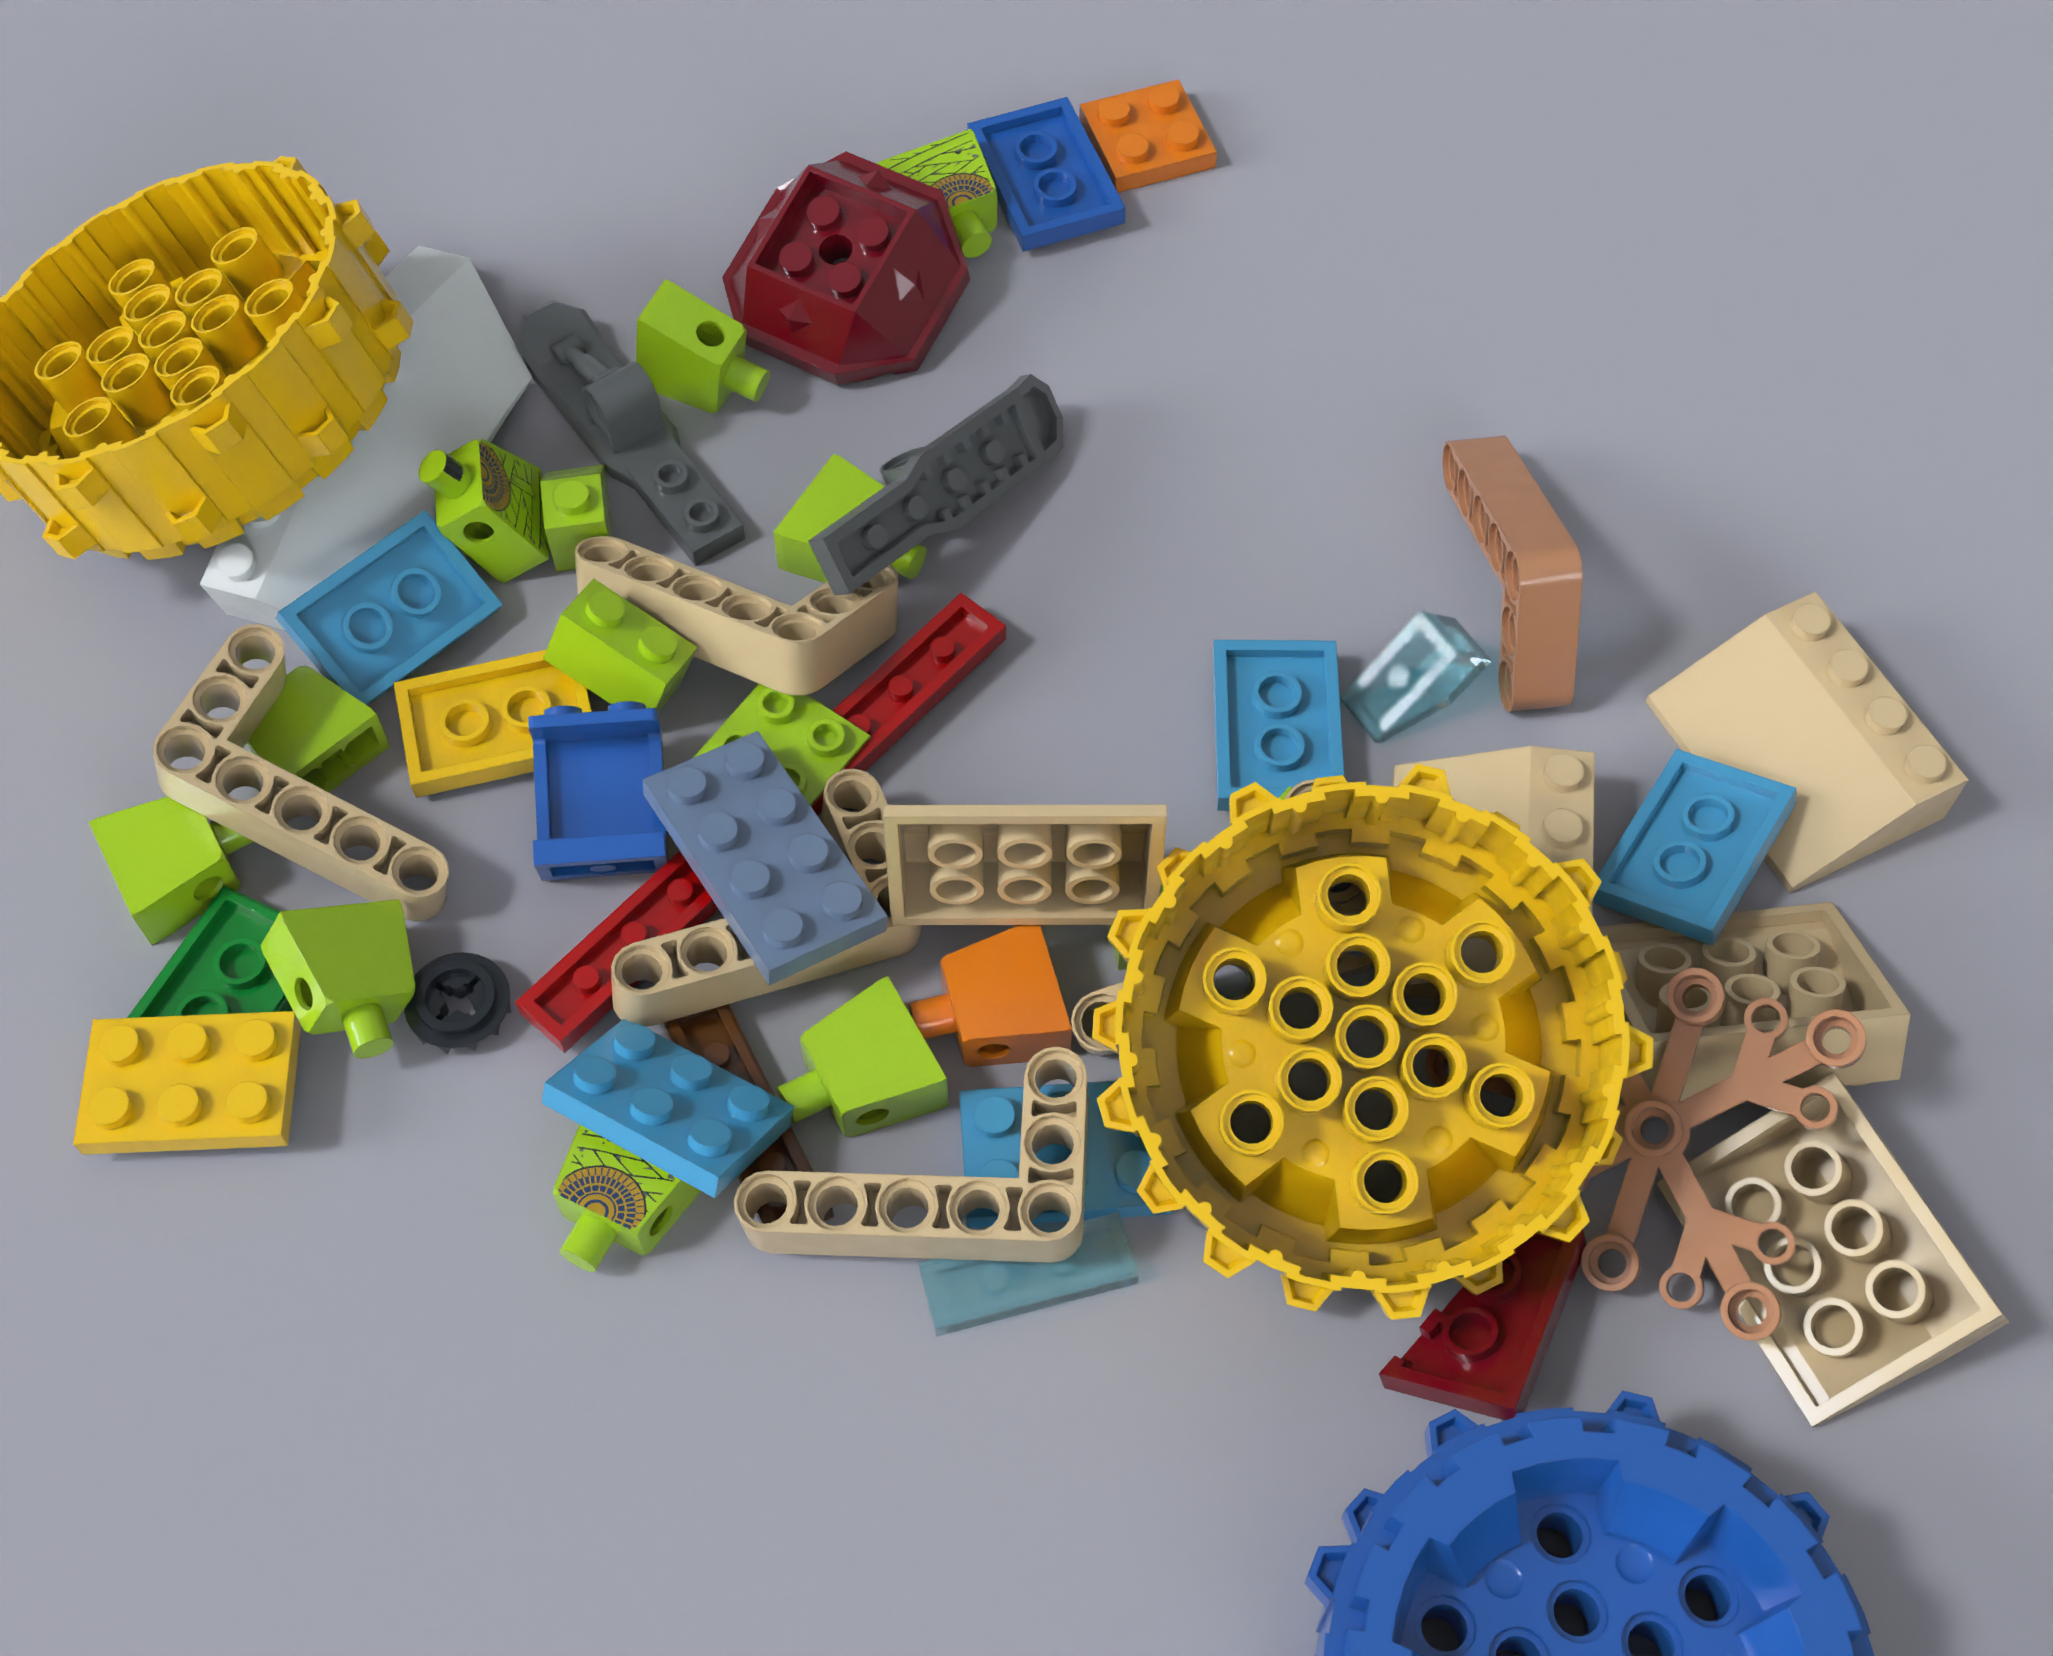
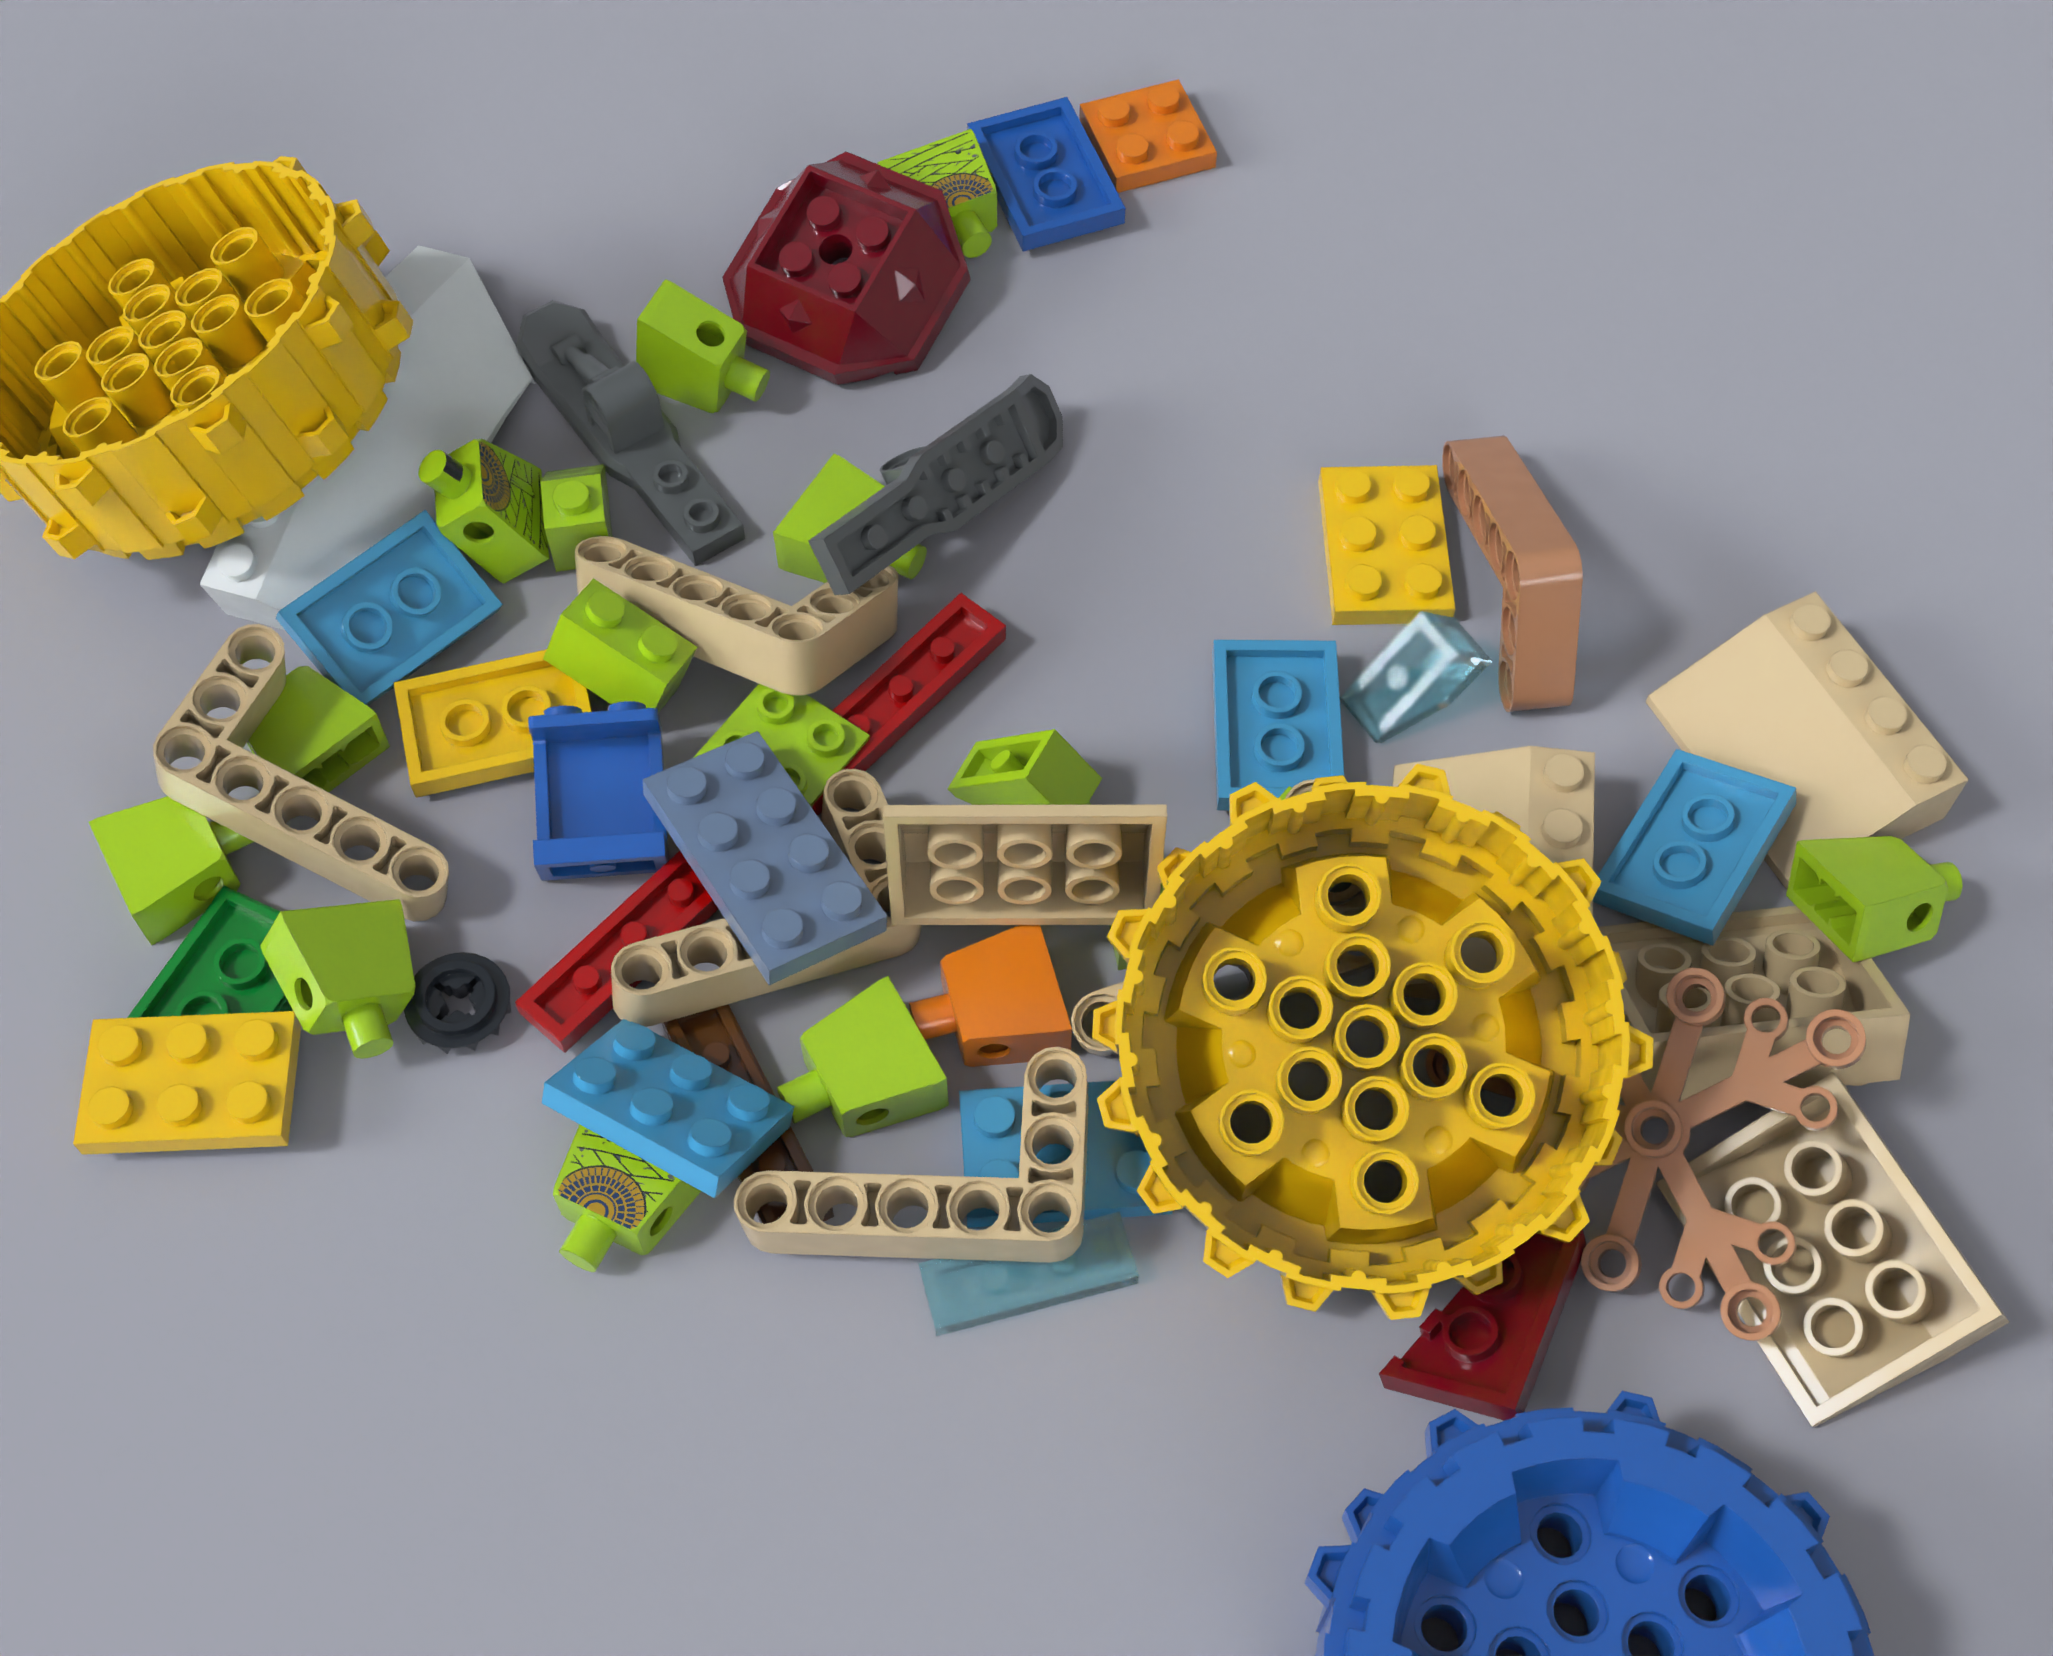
none -> lime slope [947,729,1102,805]
none -> yellow plate [1318,465,1456,625]
none -> lime torso [1786,836,1963,962]

